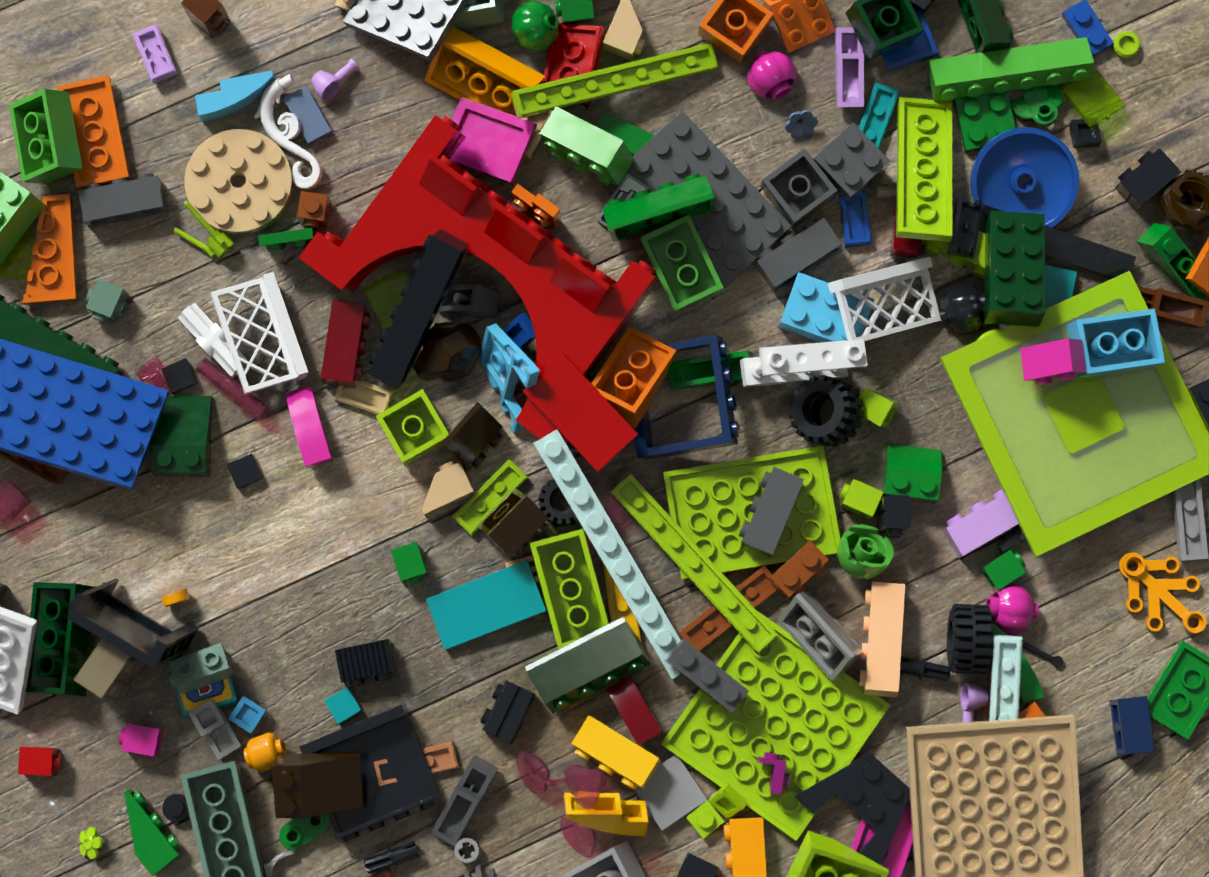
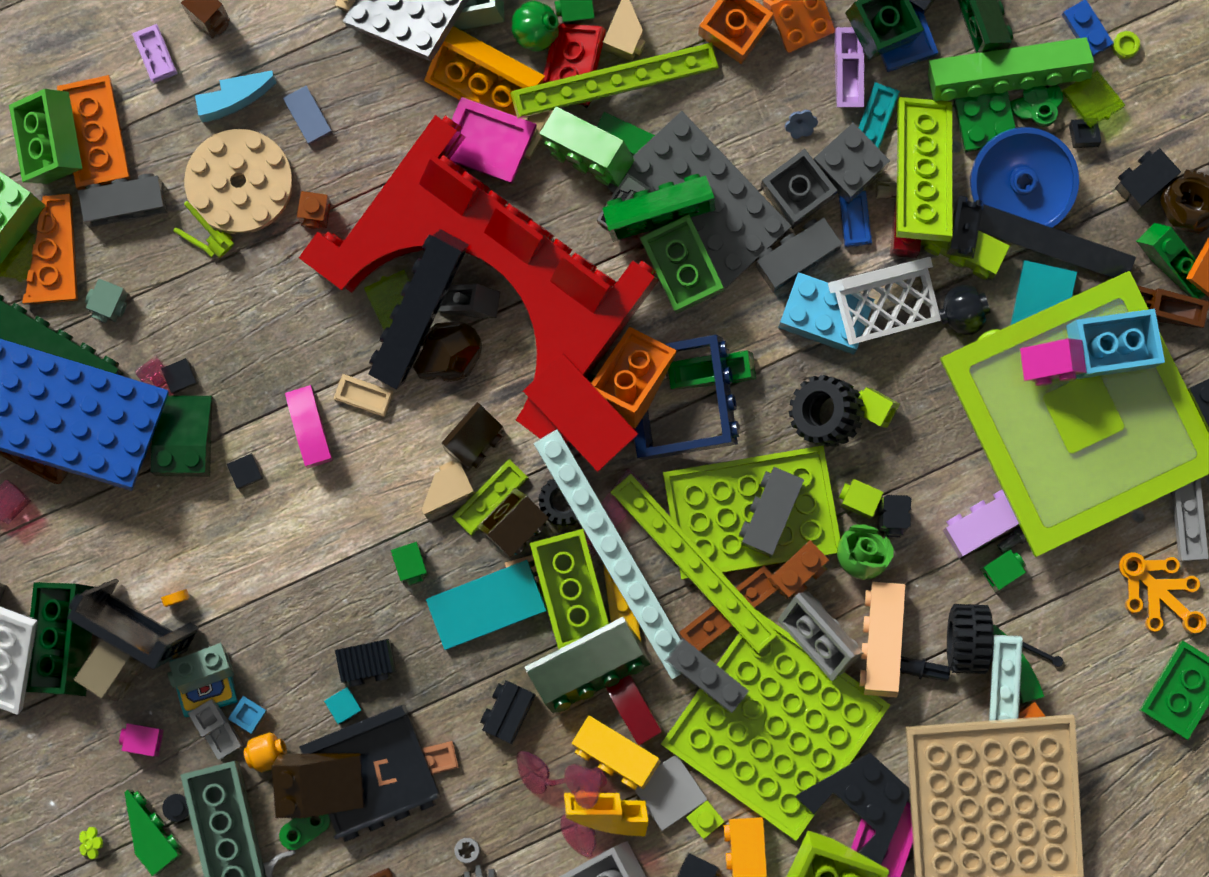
red brick [18,747,62,776] -> none
white piece [178,303,247,378] -> none
clear pink pin [196,358,269,420] -> none
white fence [210,272,308,395] -> none
white plant [254,74,322,189] -> none
green plate [258,228,317,252] -> none
lavender bar [311,59,359,101] -> none
dark red brick [320,300,370,388] -> none
black axle [364,841,420,874] -> none
lime brick [376,389,449,467] -> none
dark grey slope [431,755,499,847] -> none
medium azure wing [479,324,540,434] -> none
blue tile [503,312,536,350] -> none
orange plate [511,184,561,229] -> none
lime tile [708,784,747,820] -> none
white fence [740,339,868,387] -> none
dark pink plant [747,50,797,100] -> none
magenta bracket [757,752,789,795] -> none
green slope [882,443,942,504] -> none
lavender bar [960,683,989,723] -> none
dark green brick [985,211,1045,327] -> none
dark pink plant [986,583,1039,635] -> none
dark blue hinge [1109,696,1154,755] -> none

